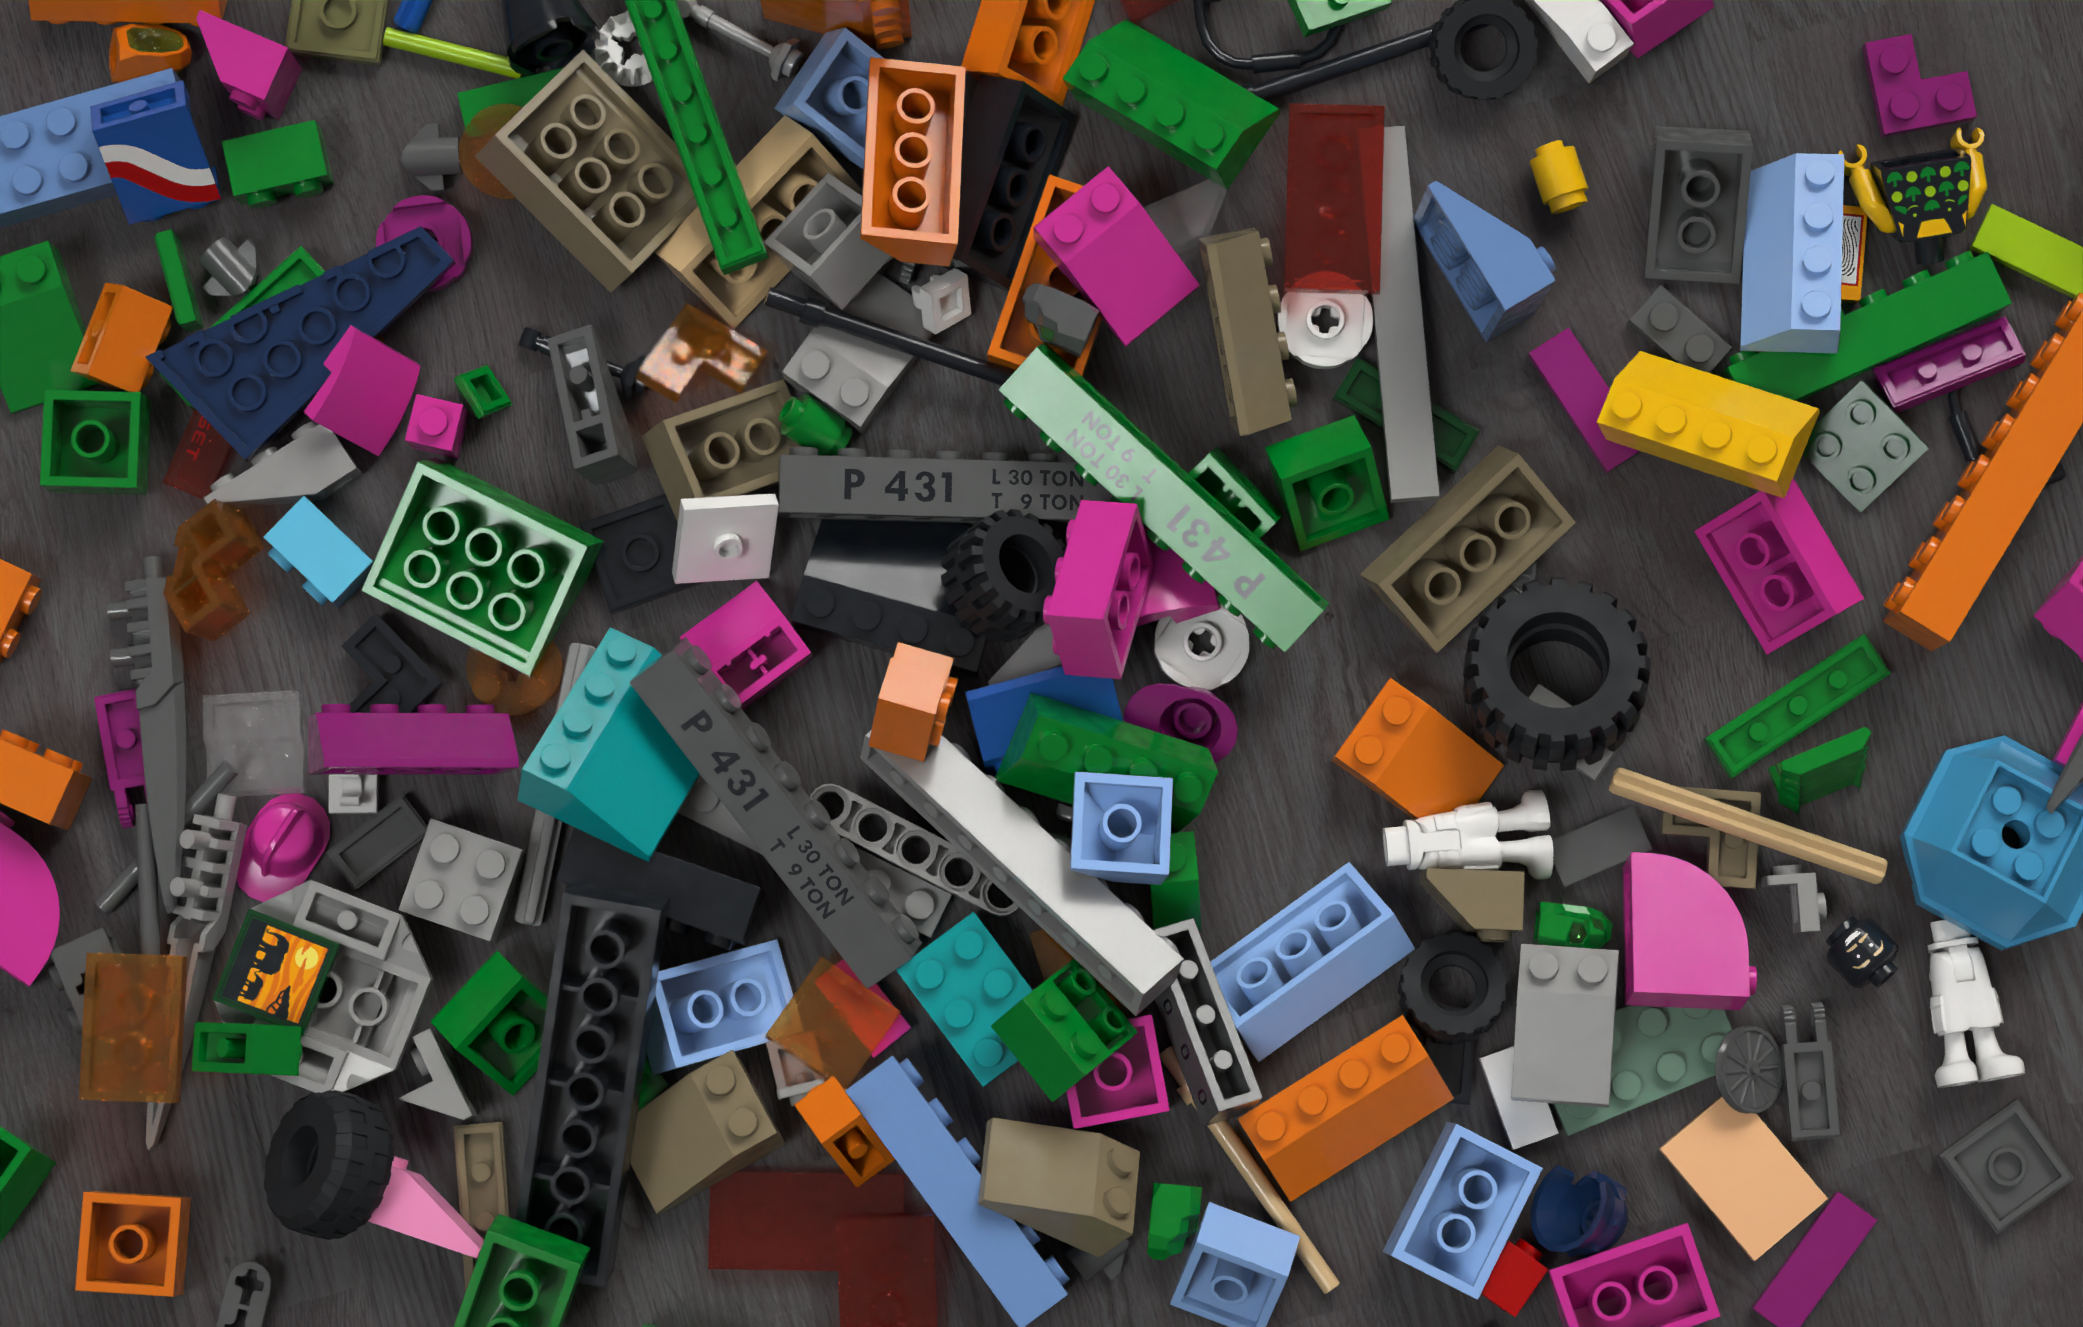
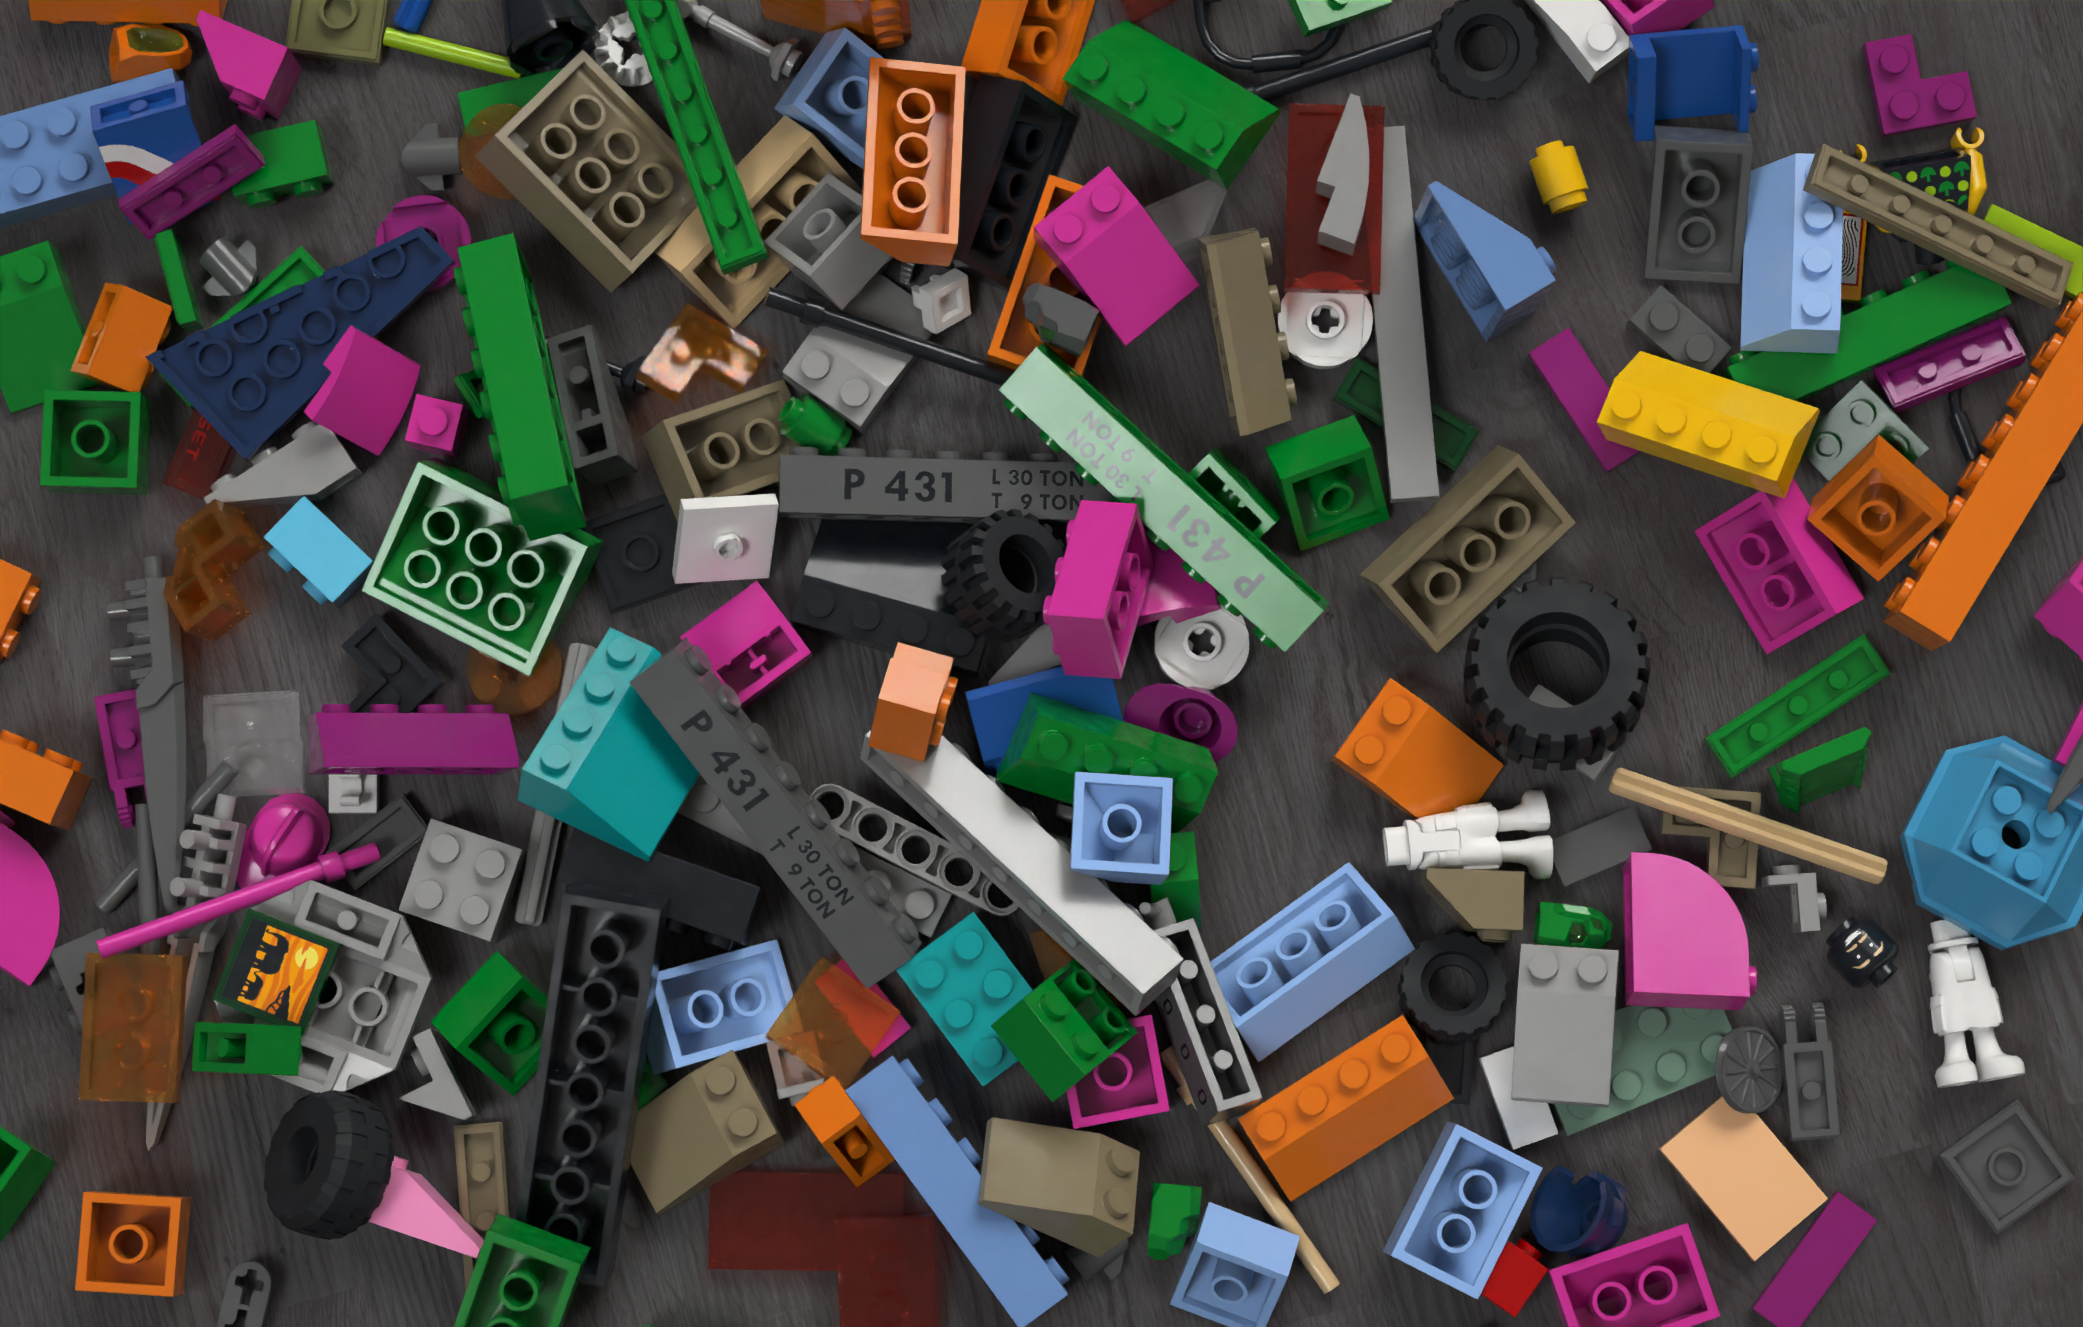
none -> dark pink bar [96,842,381,959]
none -> magenta tile [118,124,265,240]
none -> green brick [453,233,587,541]
none -> light grey hand [1139,897,1177,930]
none -> light grey slope [1316,93,1369,256]
none -> blue panel [1627,25,1759,142]
none -> dark tan tile [1803,144,2073,310]
none -> orange brick [1807,434,1949,582]

